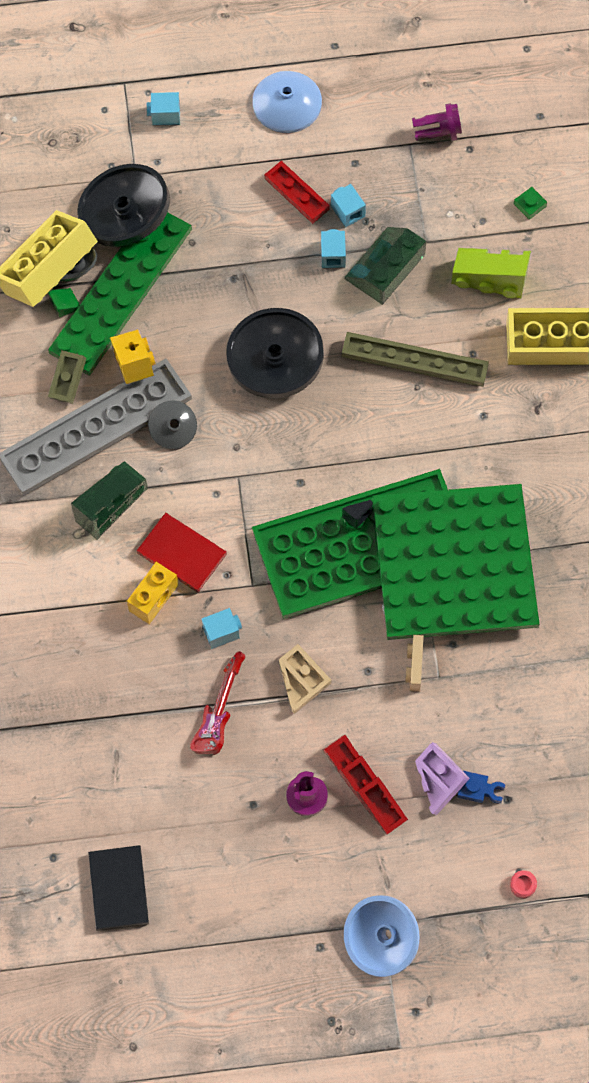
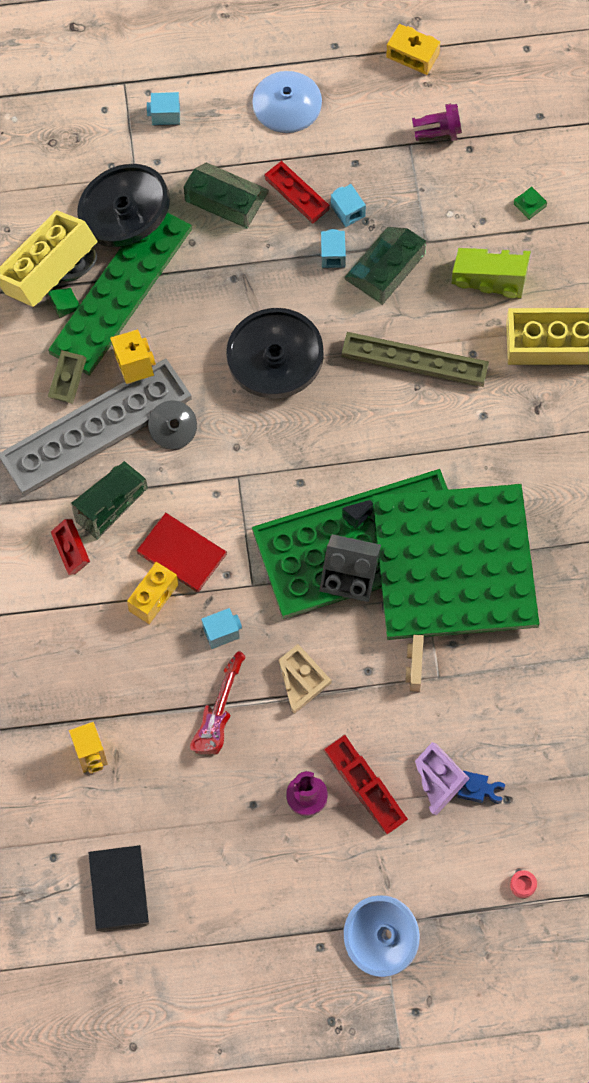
none -> red plate [51,519,90,575]
none -> yellow brick [69,722,108,773]
none -> clear green slope [183,162,269,229]
none -> dark grey slope [319,534,381,602]
none -> yellow brick [386,24,440,75]

